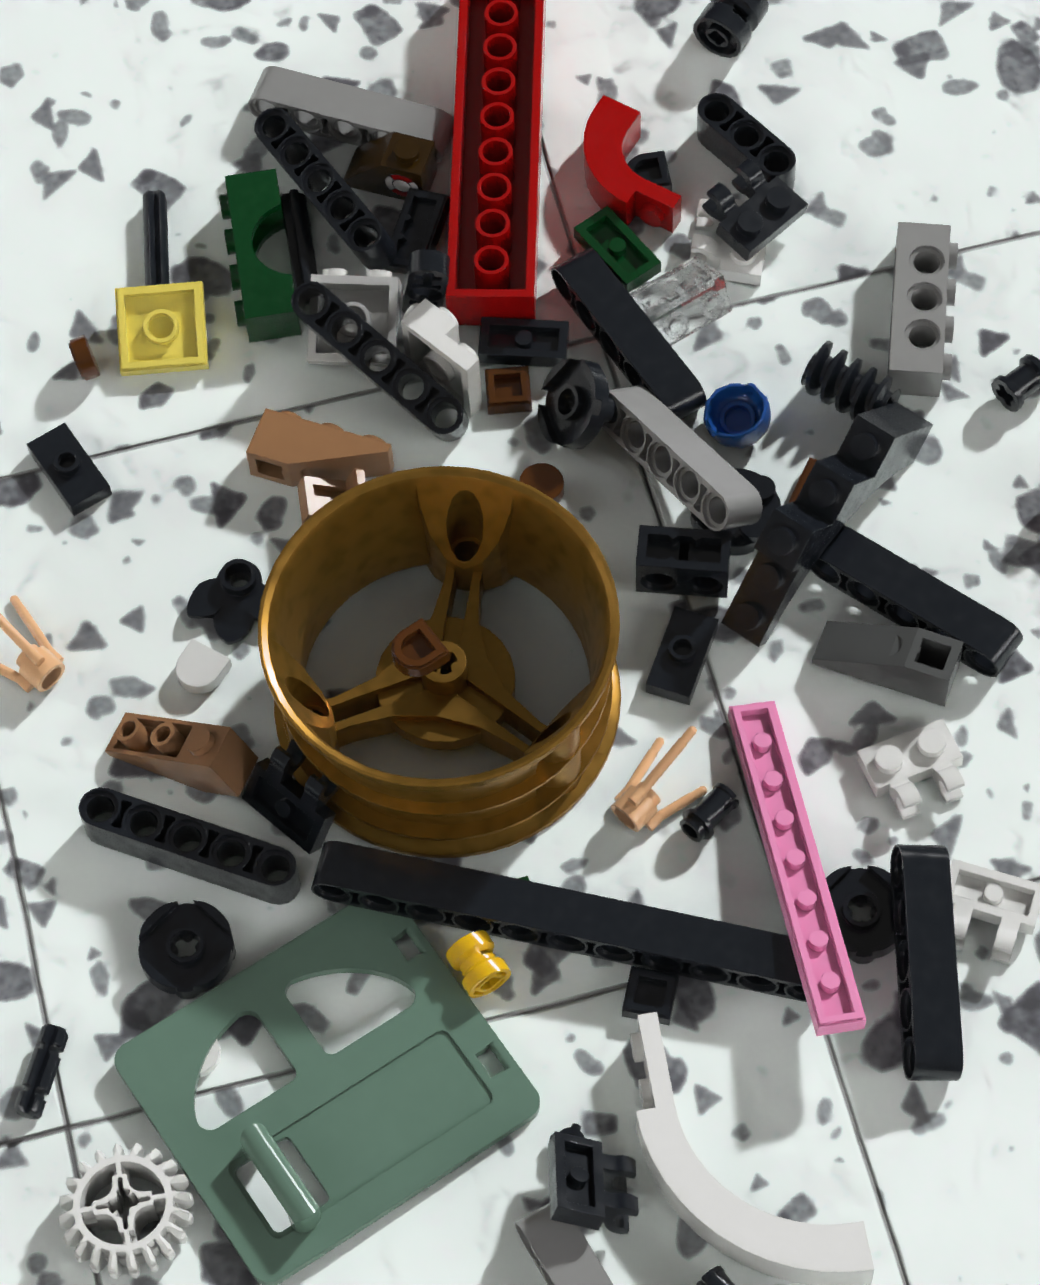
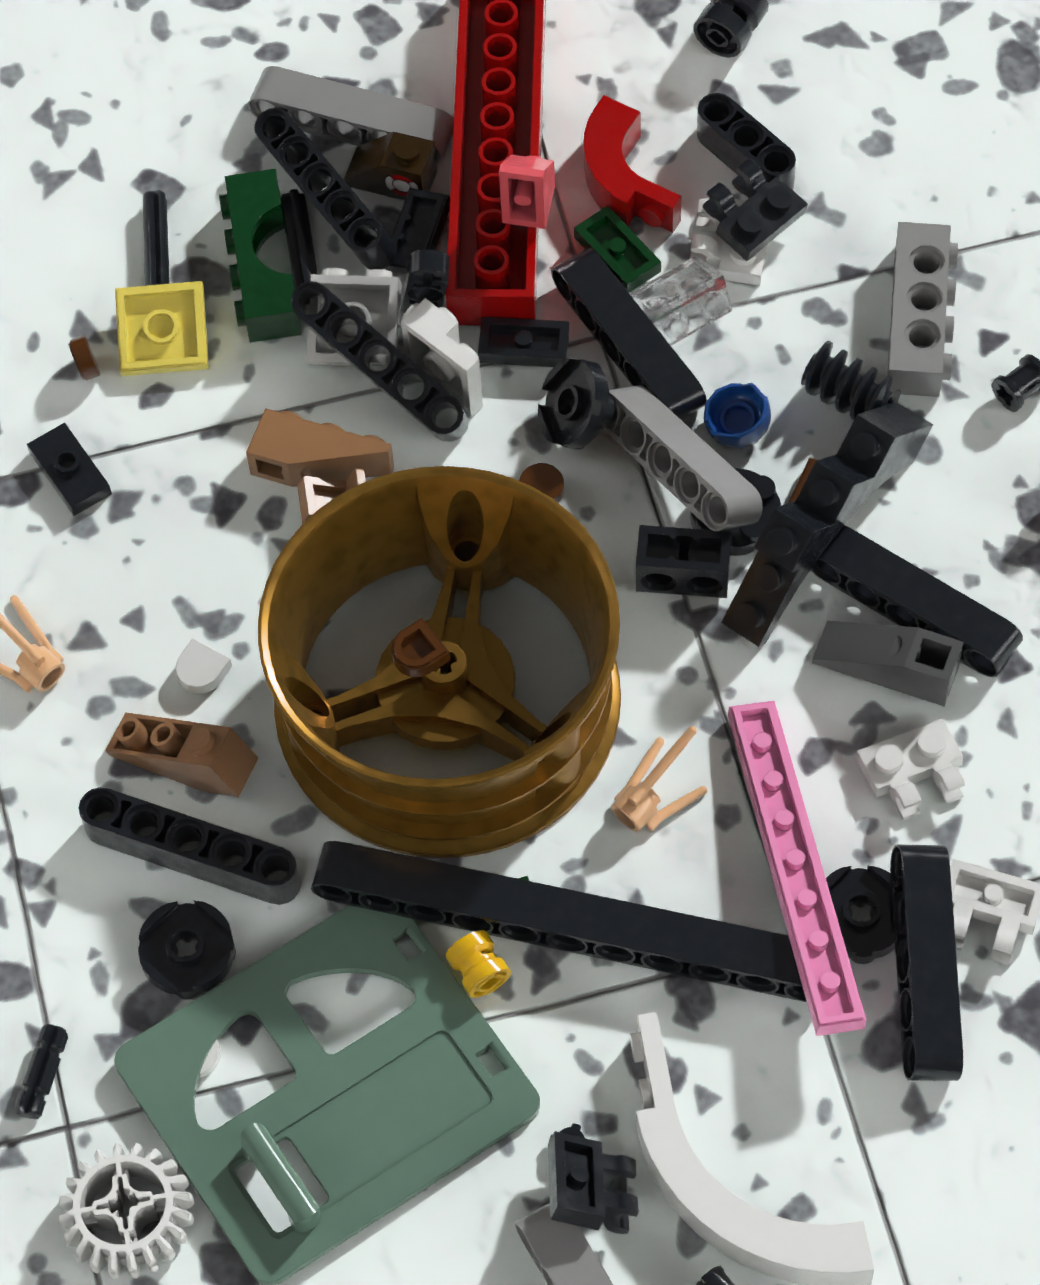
black plate [187,559,265,645] -> none
black plate [242,739,340,855] -> none
reddish brown tile [485,366,532,415] -> none
black tile [622,966,679,1026] -> none
black tile [627,150,672,191] -> none
black plate [646,606,719,706] -> none
black pin [680,783,739,842] -> none
none -> coral slope [499,155,555,229]

